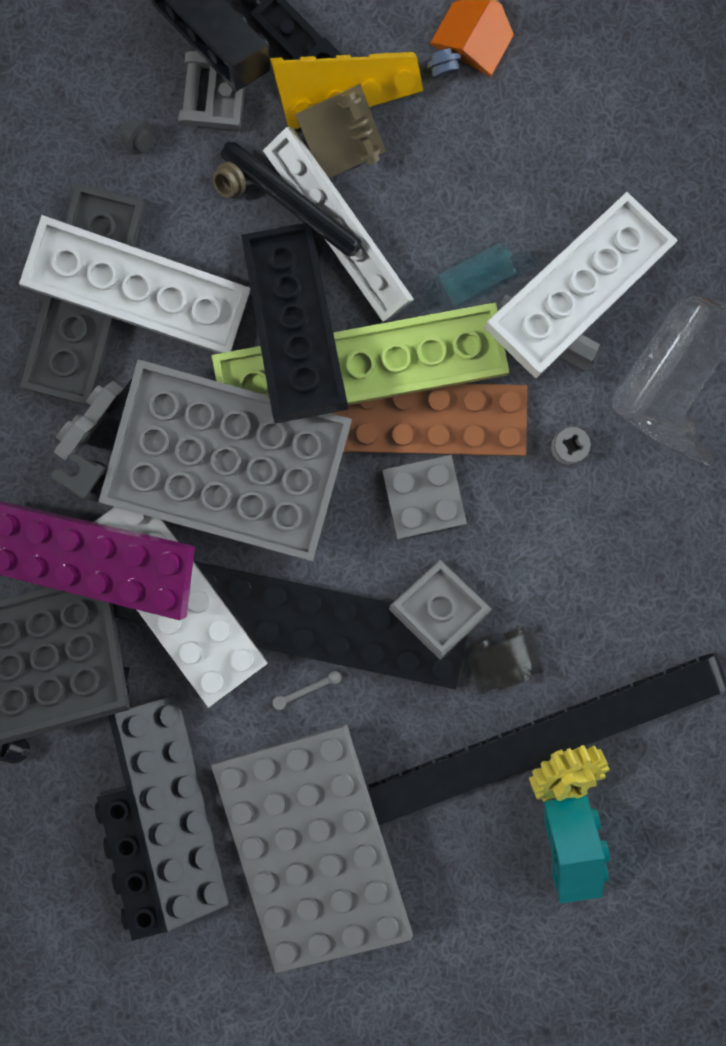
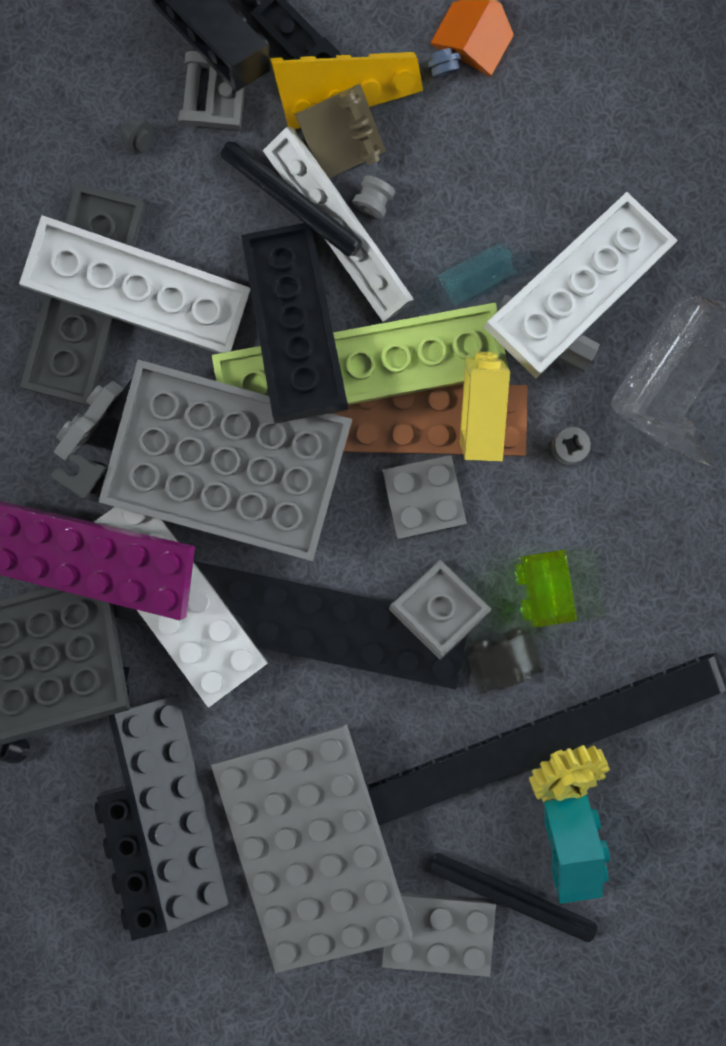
dark tan plate [213,162,246,198] -> none
light grey hinge [272,671,342,710] -> none
none -> light grey wheel [352,175,395,219]
none -> light grey plate [382,893,496,977]
none -> black axle [428,853,598,942]
none -> light yellow window [459,352,510,461]
none -> clear neon green brick [514,549,577,628]

